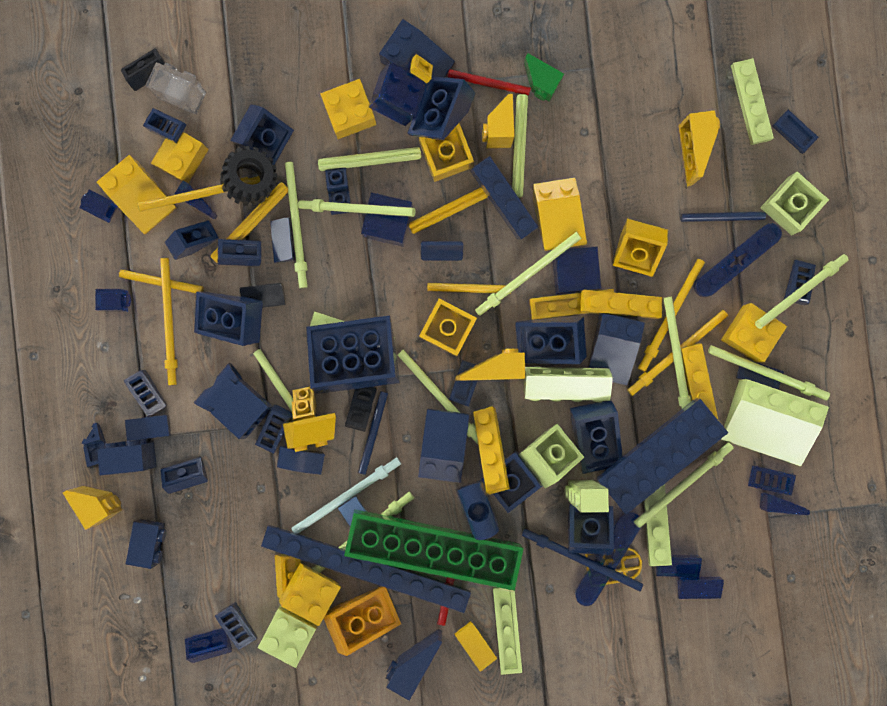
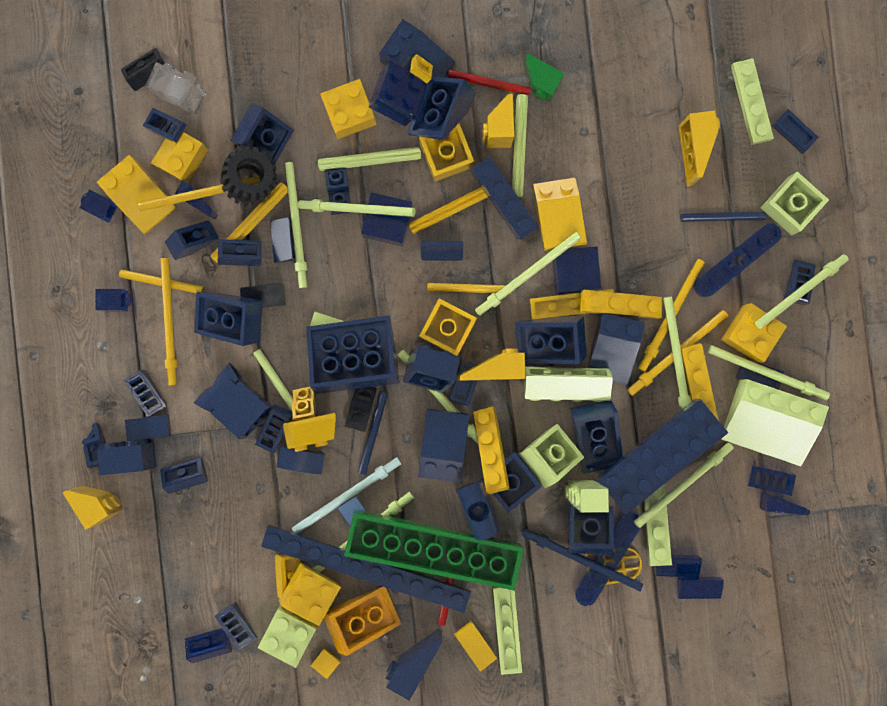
dark blue brick [125,519,166,569] -> none
yellow slope [612,218,668,277] -> none
none -> yellow tile [311,647,341,679]
none -> dark blue brick [403,345,460,393]

